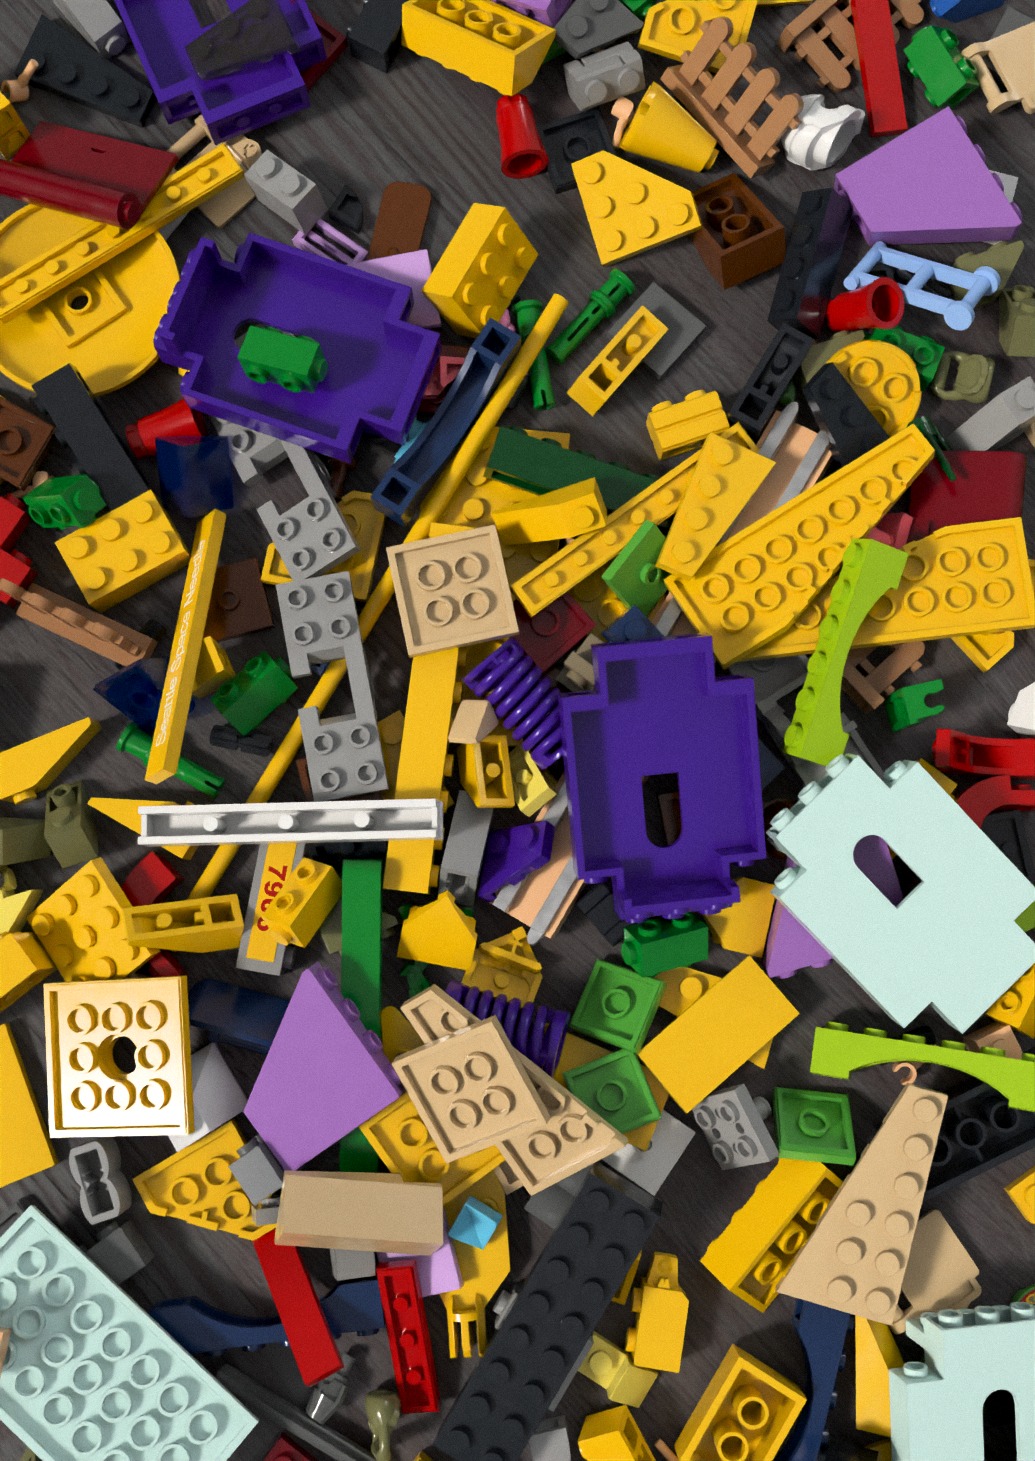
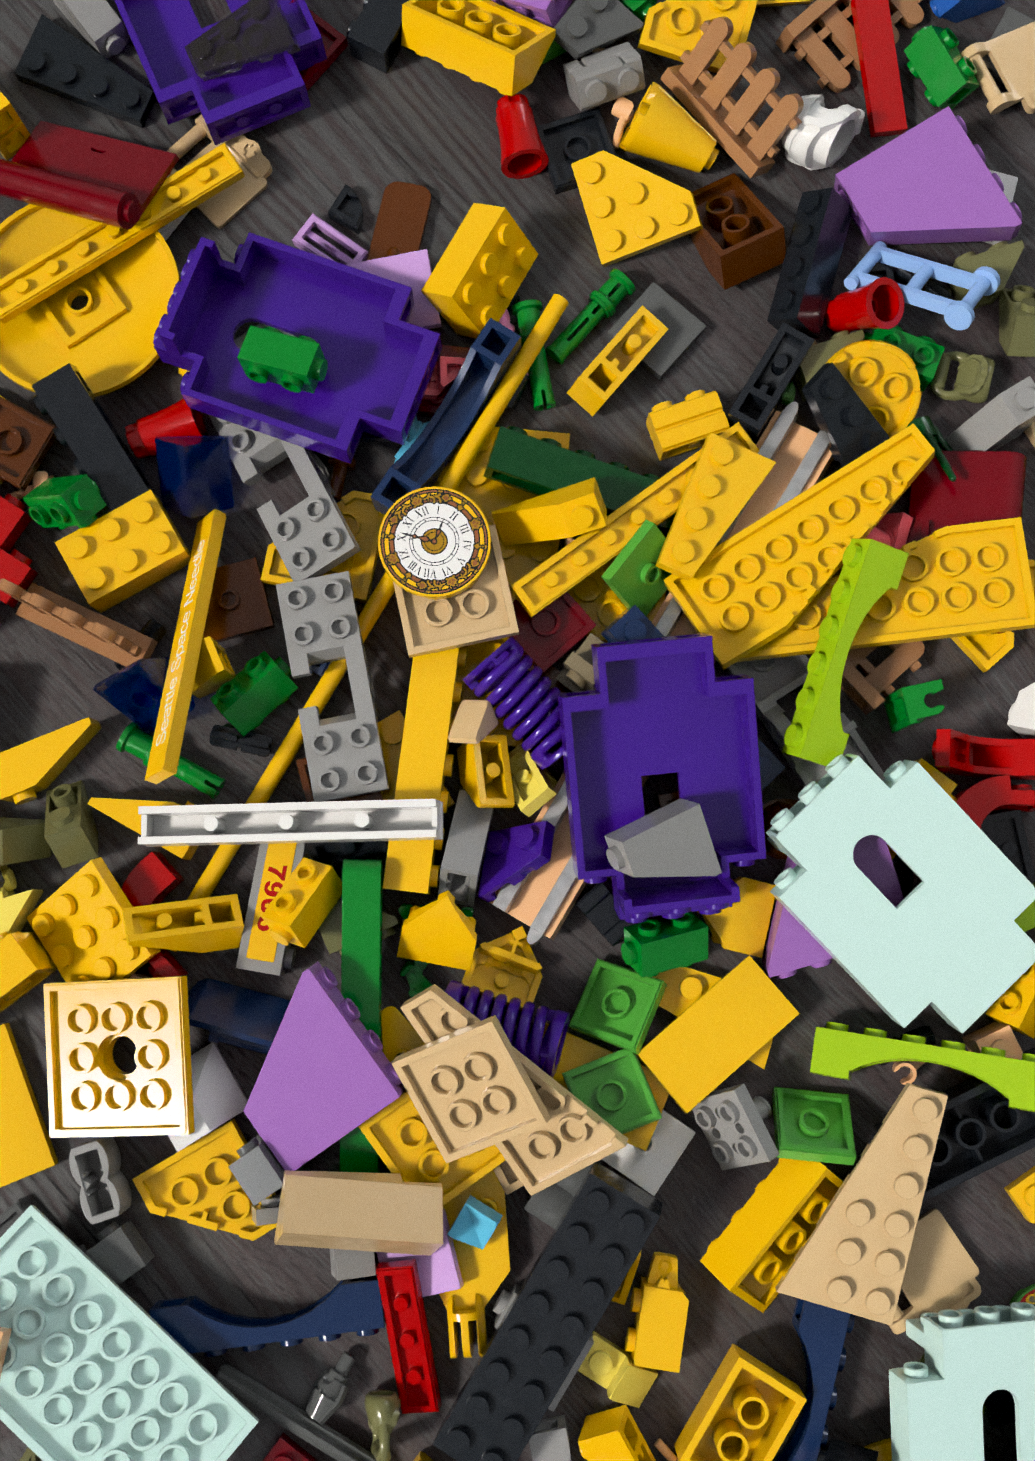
light nougat hand [1,59,39,103] -> none
light grey brick [243,150,328,234] -> none
red tile [252,1228,344,1387] -> none
yellow slope [855,1315,904,1437] -> none
none -> tile [378,486,491,600]
none -> light grey slope [604,798,722,877]

